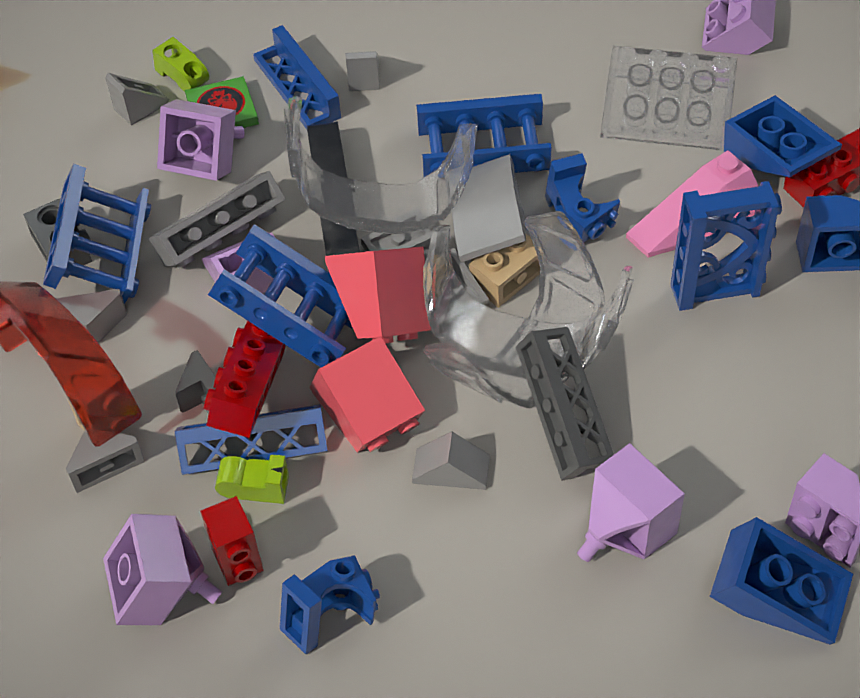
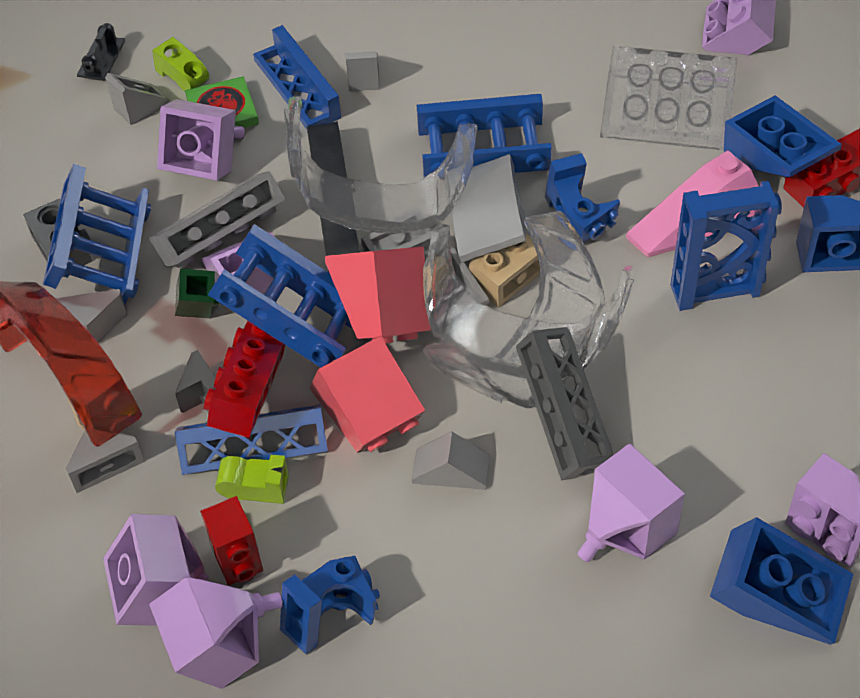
none -> black hinge [77,23,125,81]
none -> lavender piece [149,577,282,689]
none -> dark green brick [175,268,219,319]

